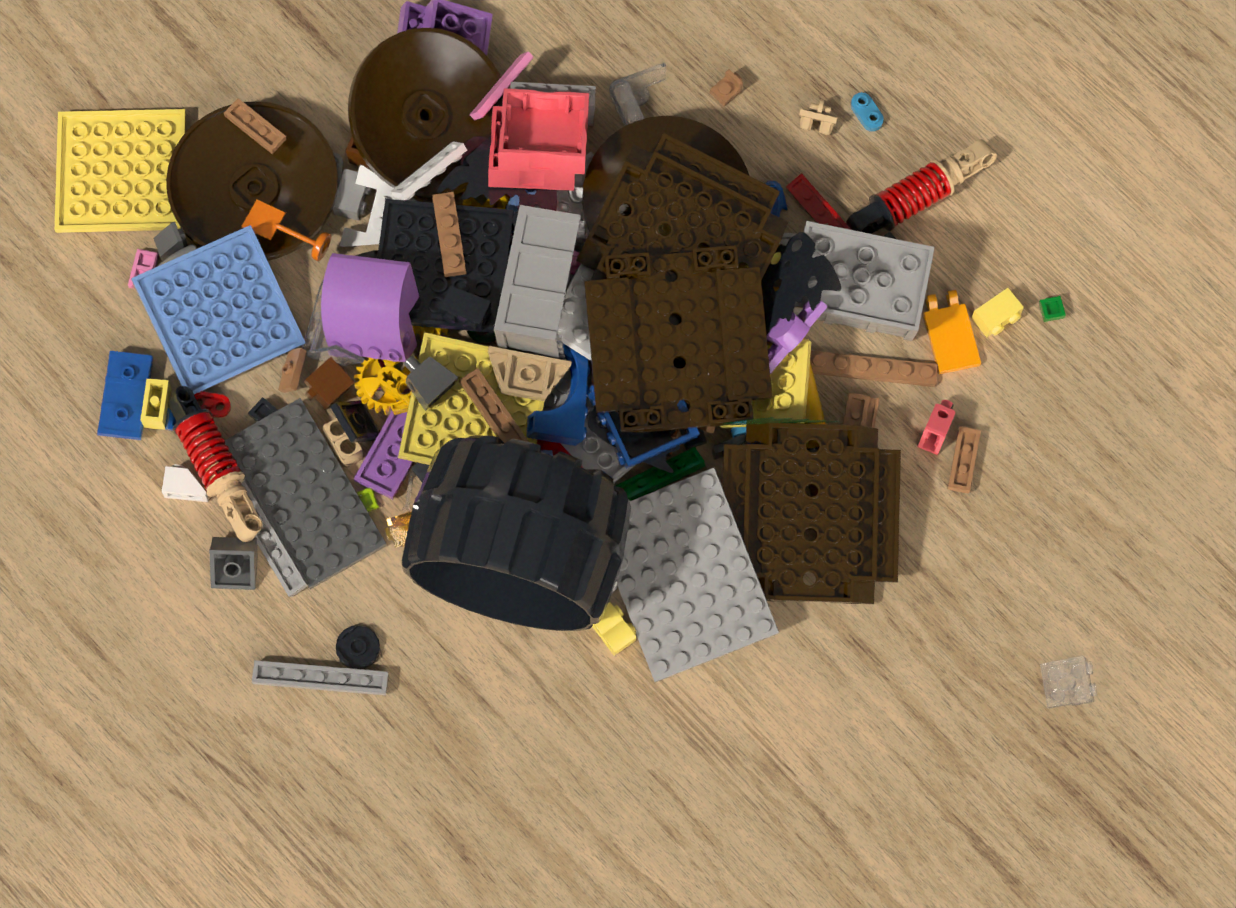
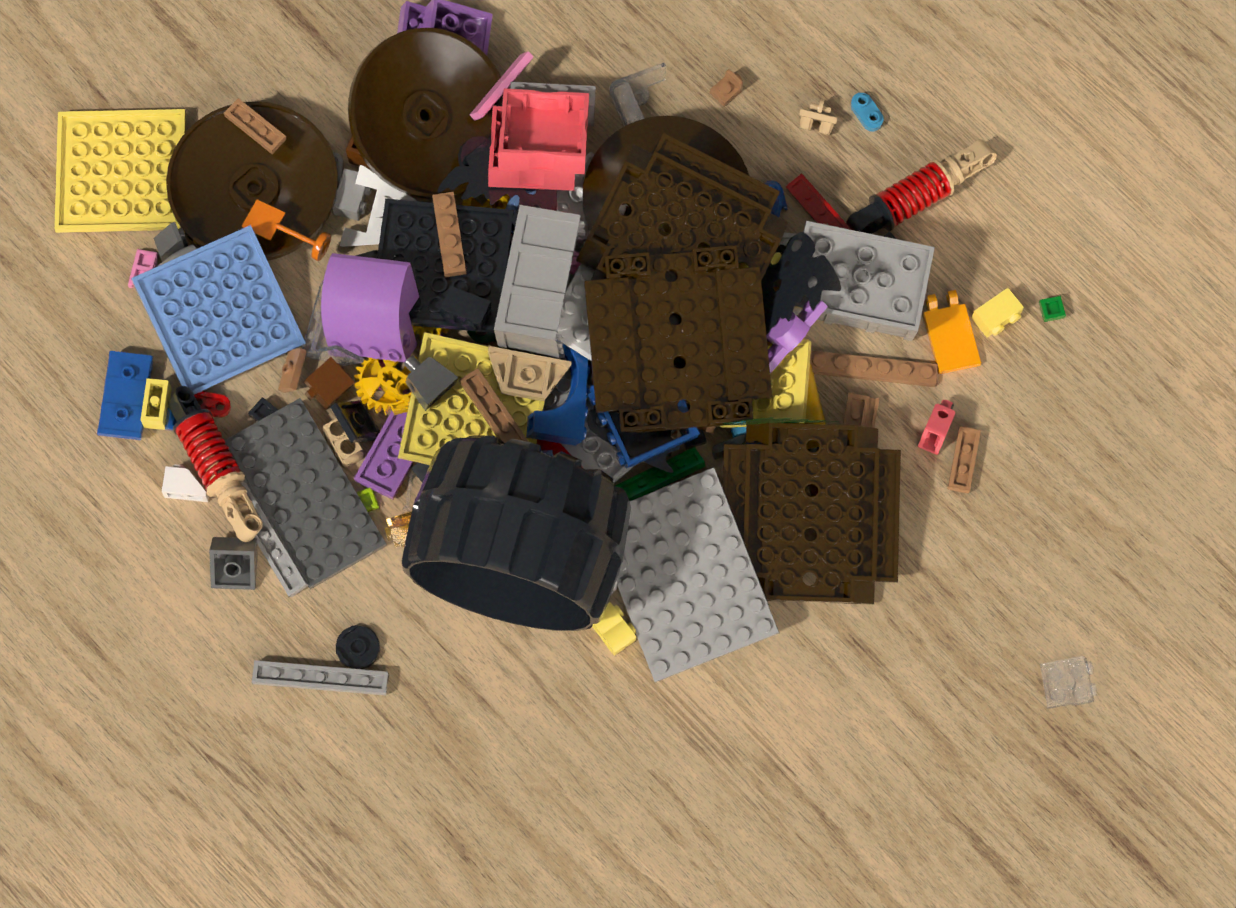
white plate [390,142,467,200] -> none

